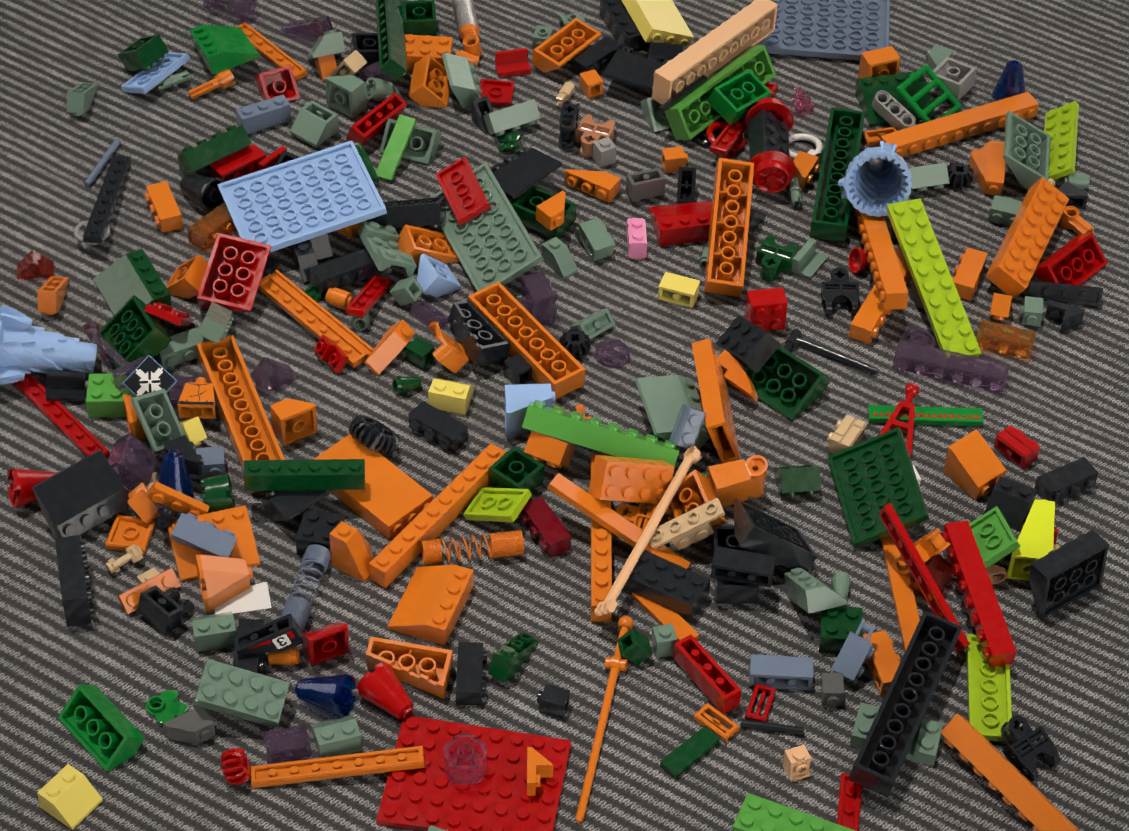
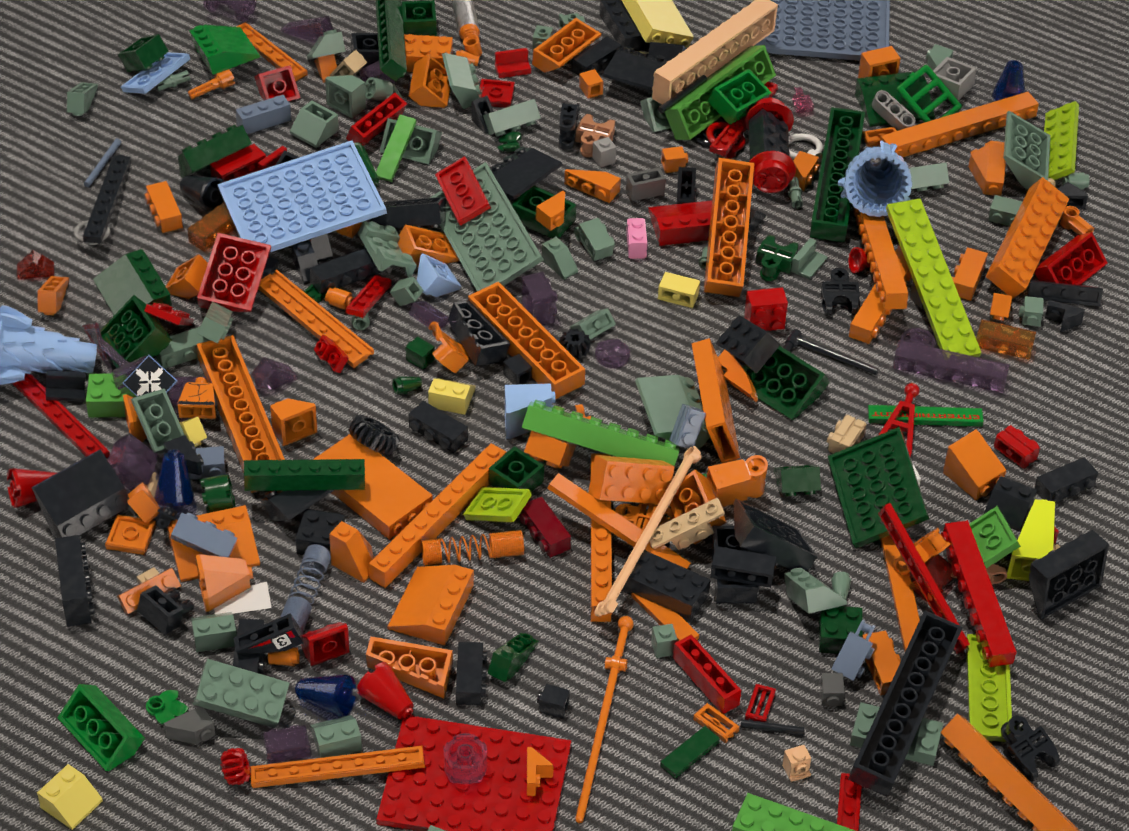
tan bar [105,544,144,574] -> none
orange plate [146,481,209,516] -> none
orange slope [364,319,416,375] -> none
tan bar [556,82,575,108] -> none
dark green brick [617,629,653,665] -> none
sand blue brick [749,654,813,690] -> none
black gear [947,161,974,190] -> none

